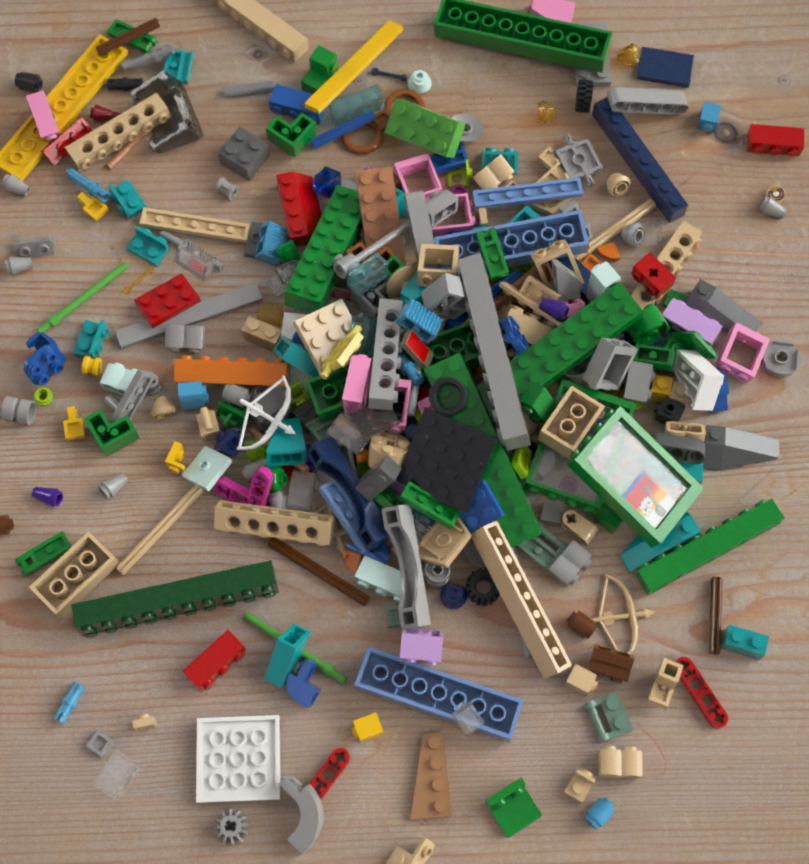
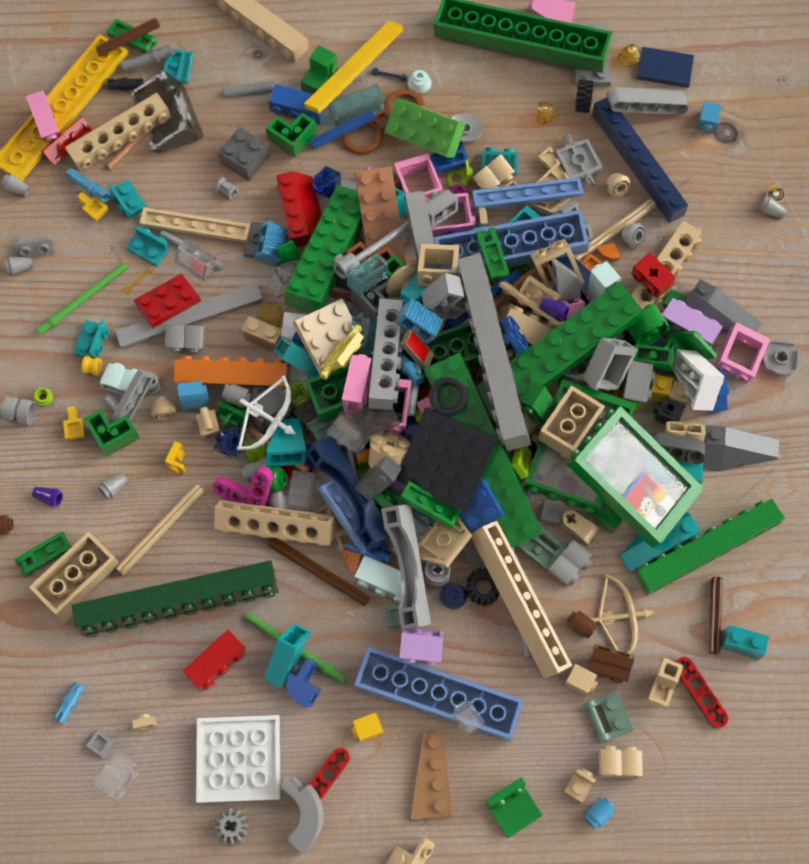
black brick [14,72,43,92] -> none
blue piece [24,332,67,386] -> none
dark red cone [90,104,122,122] -> none
light aqua plate [181,446,233,492] -> none
red brick [746,124,804,157] -> none

